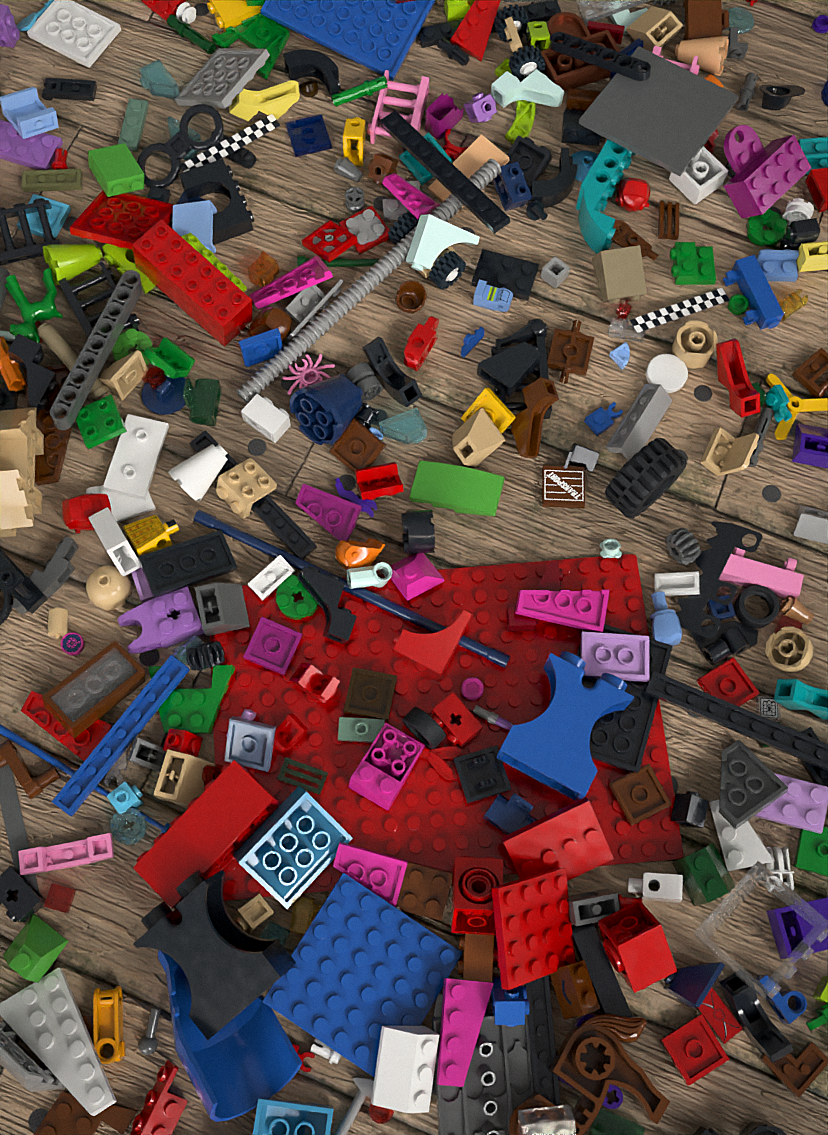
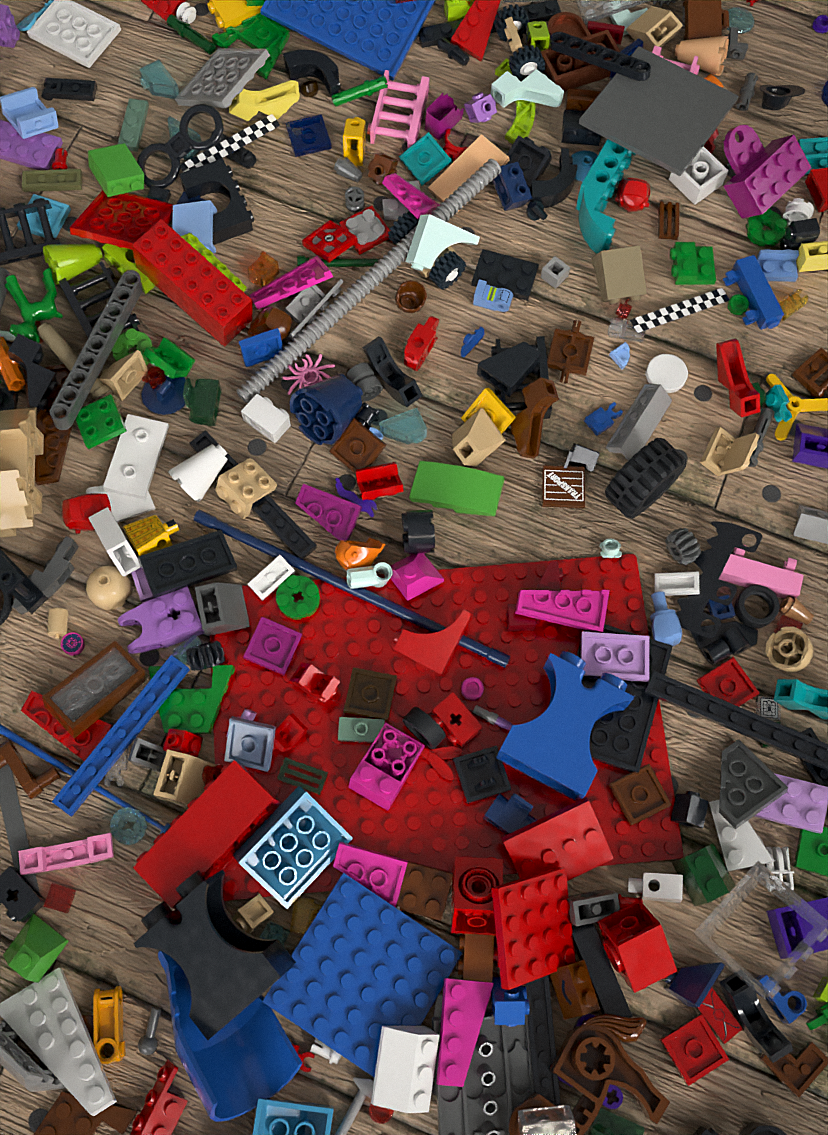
medium azure bracket [107,782,144,814] -> none
black arch [298,566,357,644] -> none
black plate [380,110,510,234] -> none
black piece [500,318,548,348] -> none
reddish brown piece [611,220,659,261] -> none
tan brick [671,321,718,369] -> none

